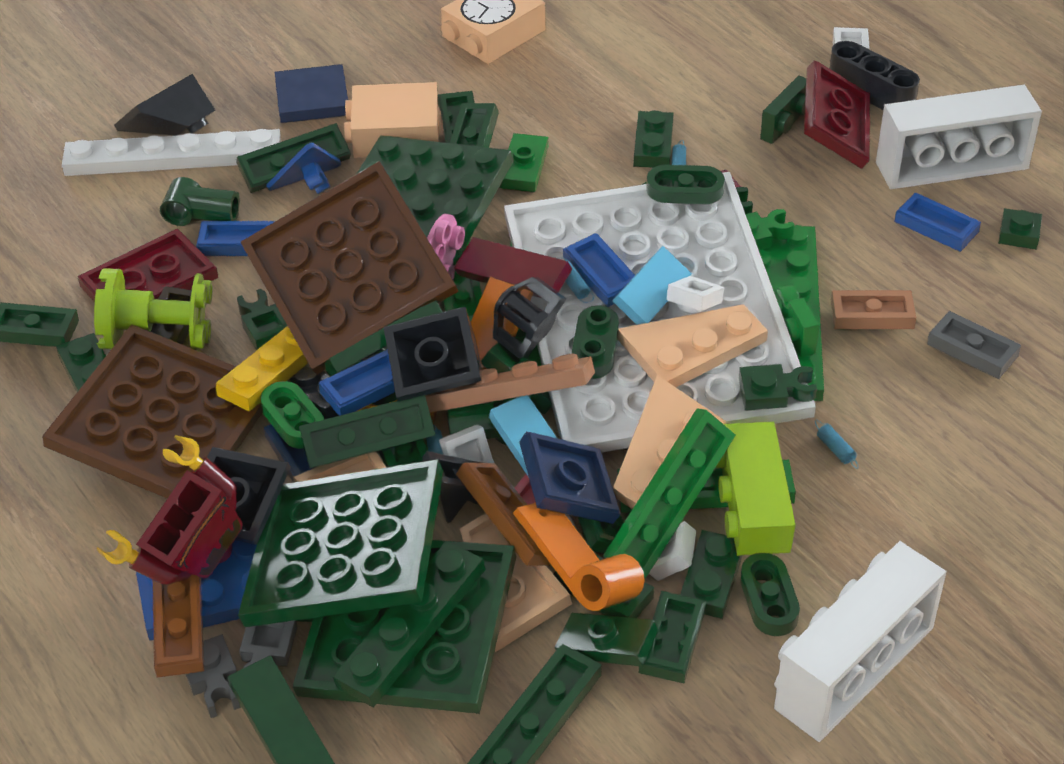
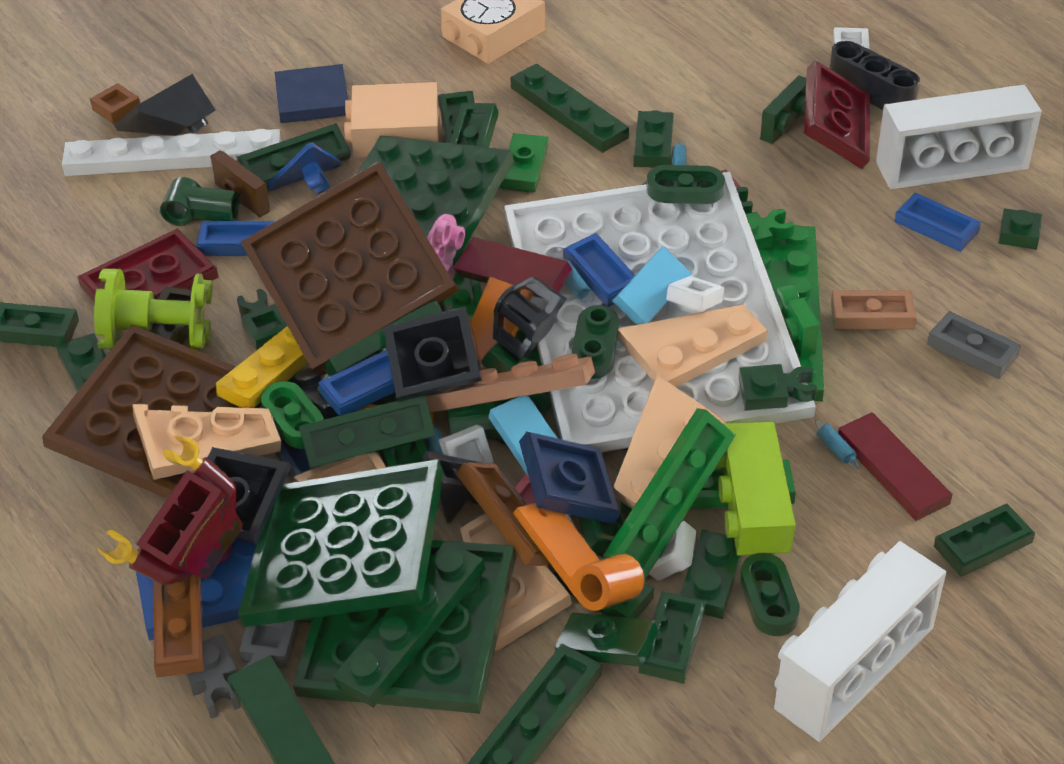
none -> dark orange plate [90,83,140,124]
none -> light nougat wing [132,404,281,480]
none -> reddish brown plate [210,150,270,218]
none -> dark green plate [510,63,629,153]
none -> dark red tile [838,412,953,521]
none -> dark green plate [934,503,1035,577]

